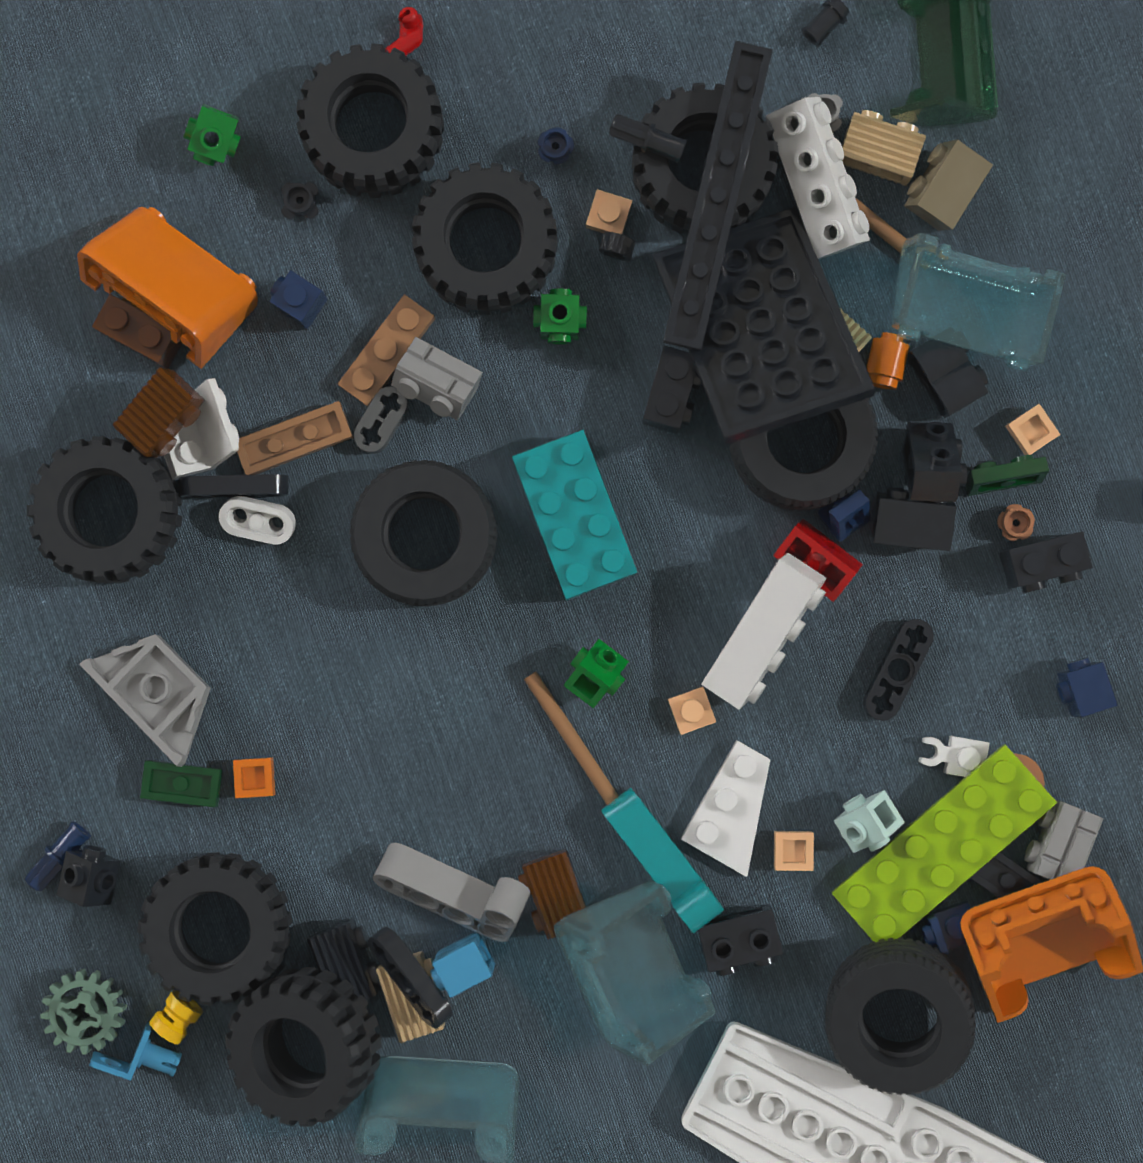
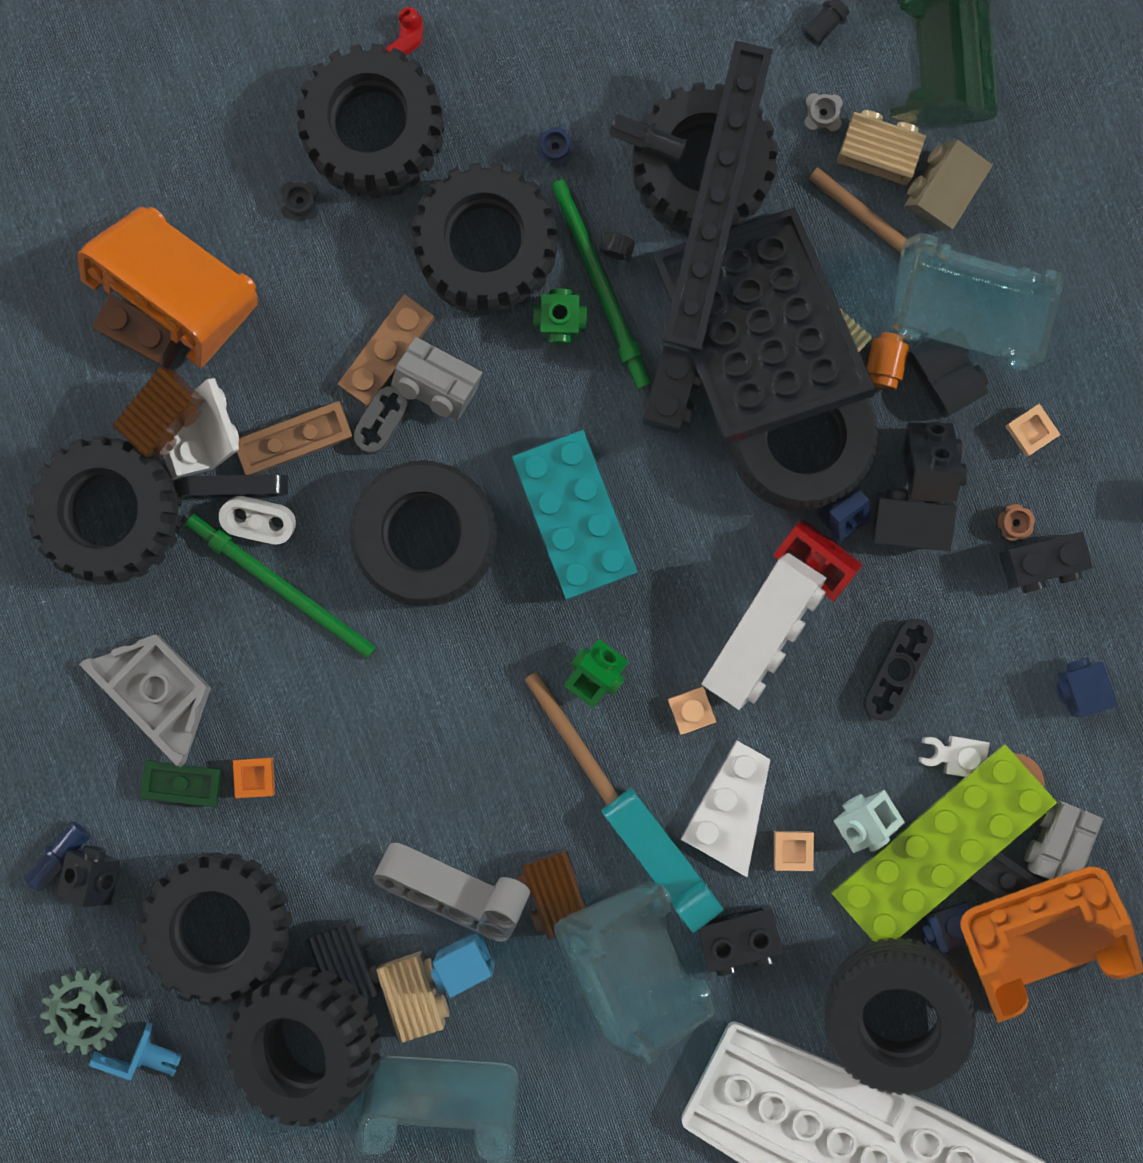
yellow wheel [149,990,203,1045] -> none
green brick [183,104,241,166] -> none
dark blue brick [269,270,328,330] -> none
black beam [368,926,453,1029] -> none
light nougat plate [586,189,633,234] -> none
white brick [766,97,870,259] -> none
dark green plate [966,455,1049,496] -> none
none -> green bar [185,514,376,659]
none -> green bar [551,179,651,390]

